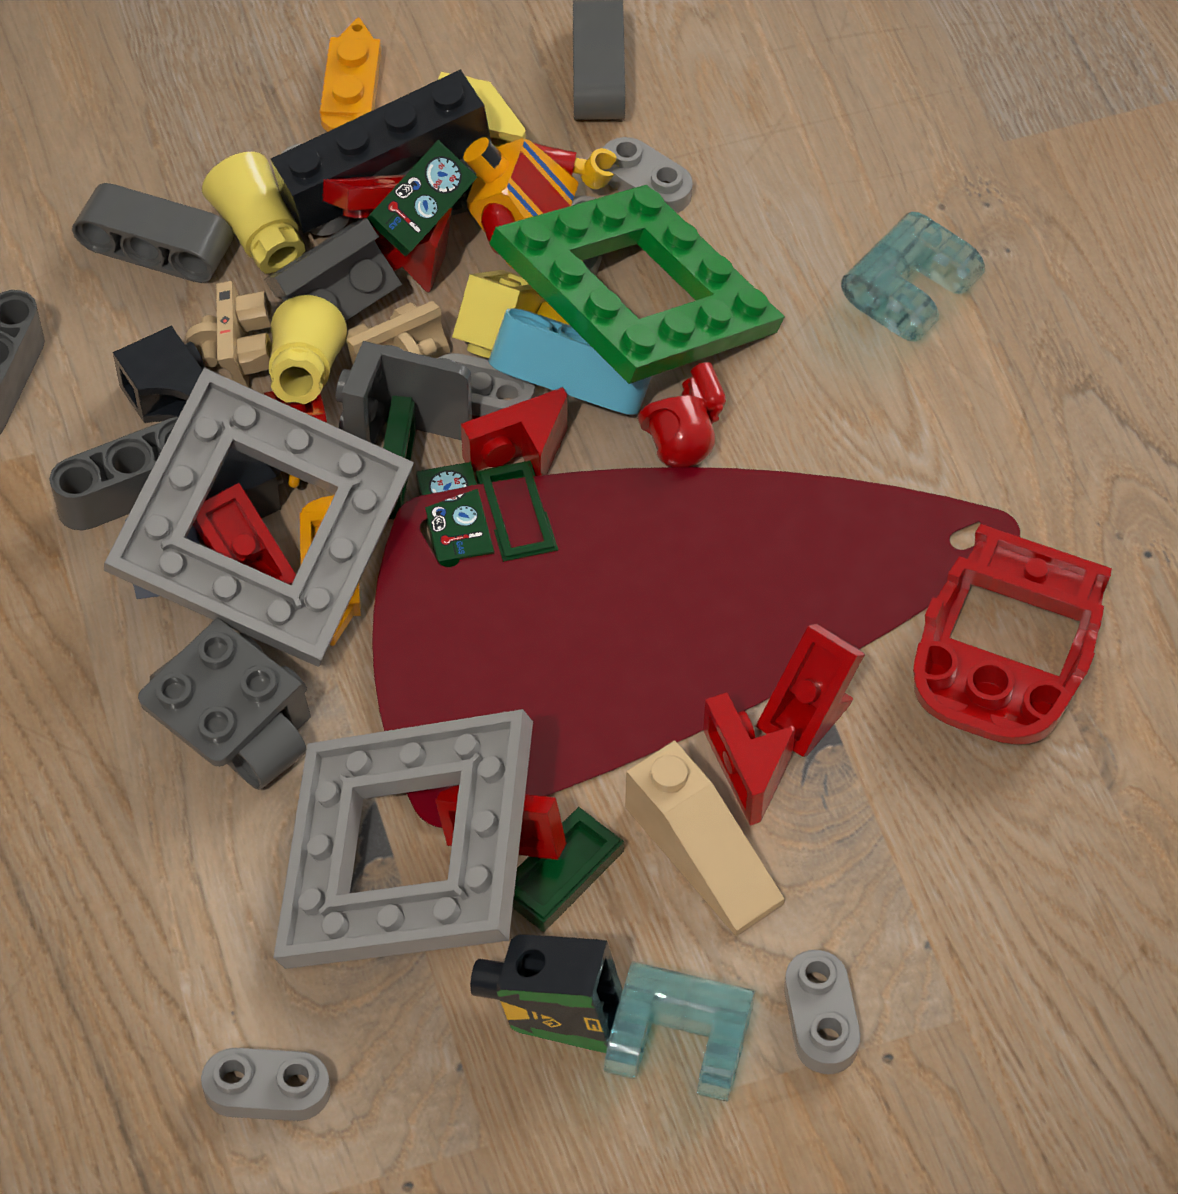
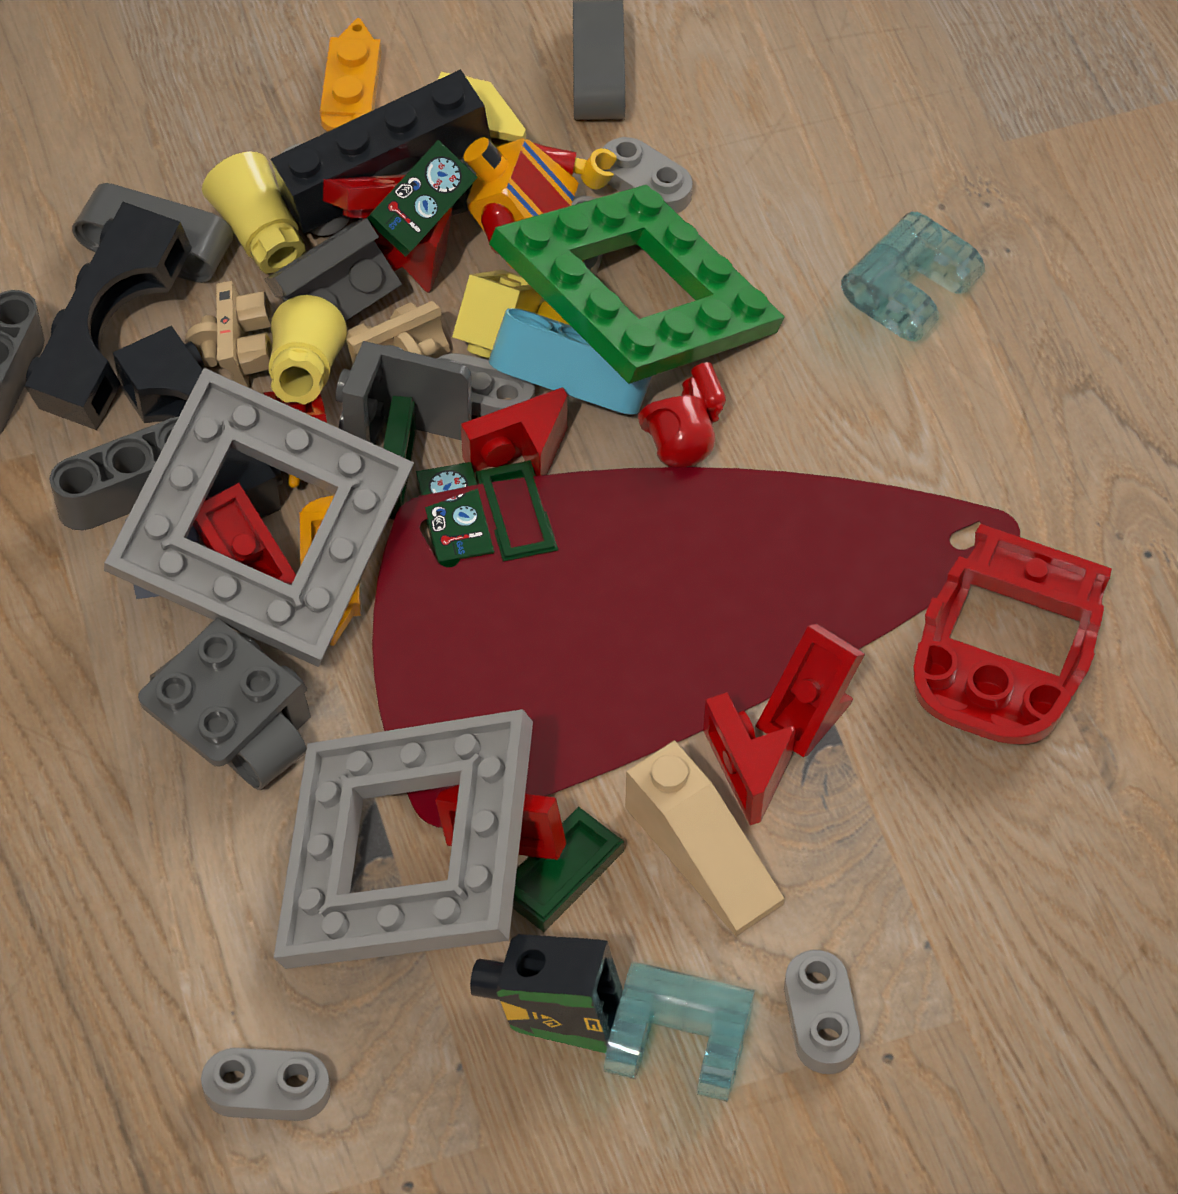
none -> black arch [25,202,192,430]

